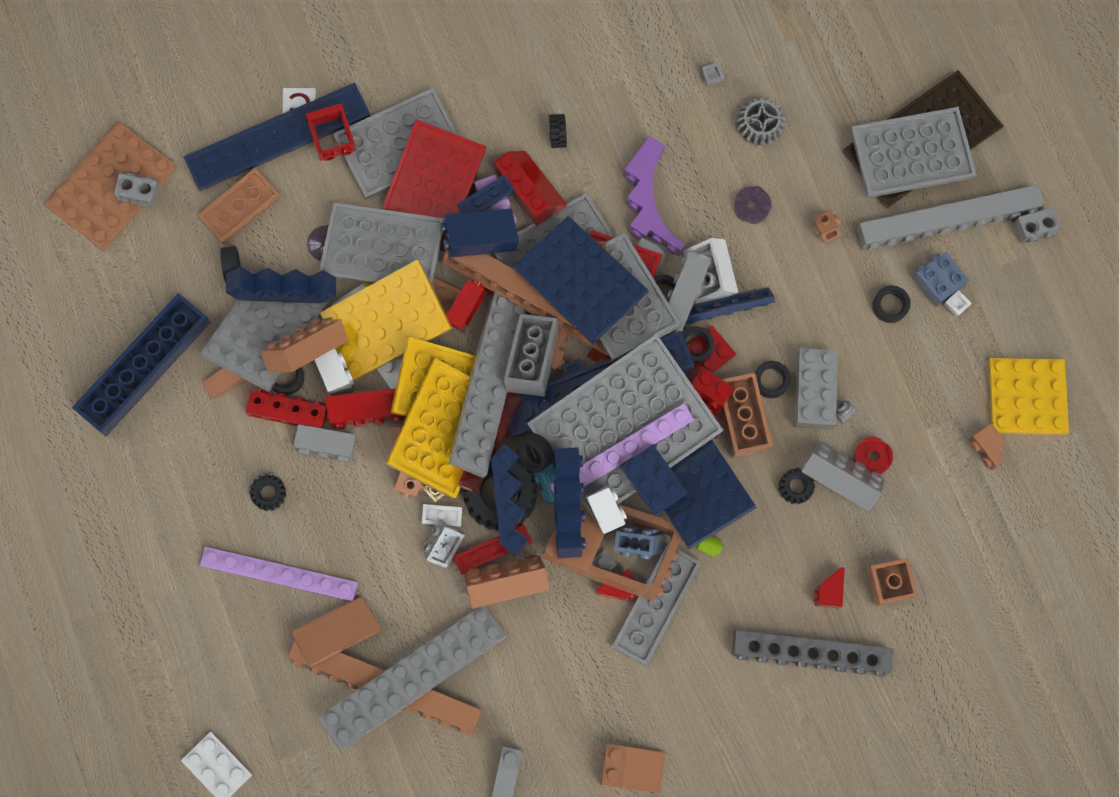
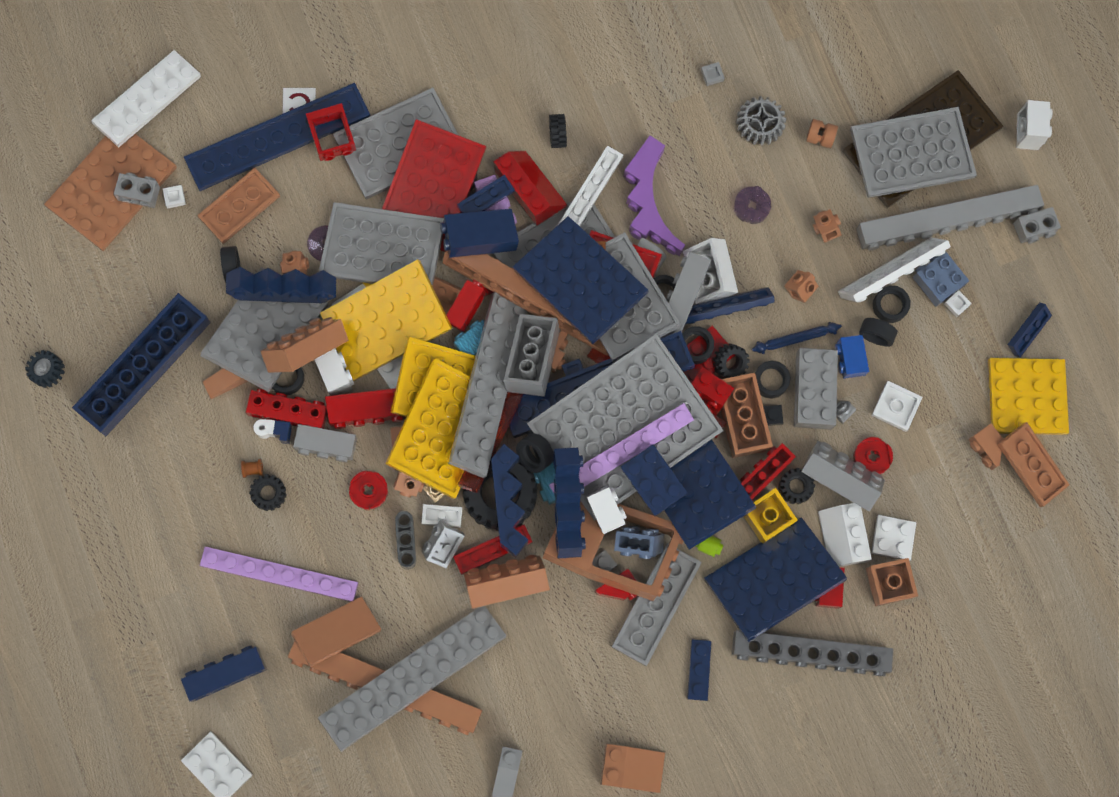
none -> black wheel [25,350,65,388]
none -> white plate [91,50,201,148]
none -> white plate [163,185,186,209]
none -> dark blue brick [181,645,267,702]
none -> dark orange bush [241,459,263,478]
none -> leg [253,419,293,445]
none -> nougat brick [280,251,309,275]
none -> red plate [349,471,388,511]
none -> dark grey beam [395,511,417,570]
none -> medium azure brick [454,319,485,356]
none -> white plate [558,146,623,226]
none -> dark blue plate [687,639,712,701]
none -> dark blue plate [704,517,847,642]
none -> black tyre [713,343,750,378]
none -> red brick [740,443,796,500]
none -> yellow brick [743,488,798,543]
none -> dark blue wheel [751,322,842,354]
none -> black plate [763,405,784,426]
none -> nougat brick [784,270,819,303]
none -> nougat wheel [806,119,838,149]
none -> white slope [818,503,872,567]
none -> blue brick [835,335,869,379]
none -> white plate [838,237,951,303]
none -> black tyre [859,318,898,347]
none -> white plate [871,381,923,432]
none -> white plate [871,515,916,561]
none -> nougat tile [997,422,1070,507]
none -> dark blue plate [1007,302,1052,358]
none -> white brick [1016,100,1053,150]

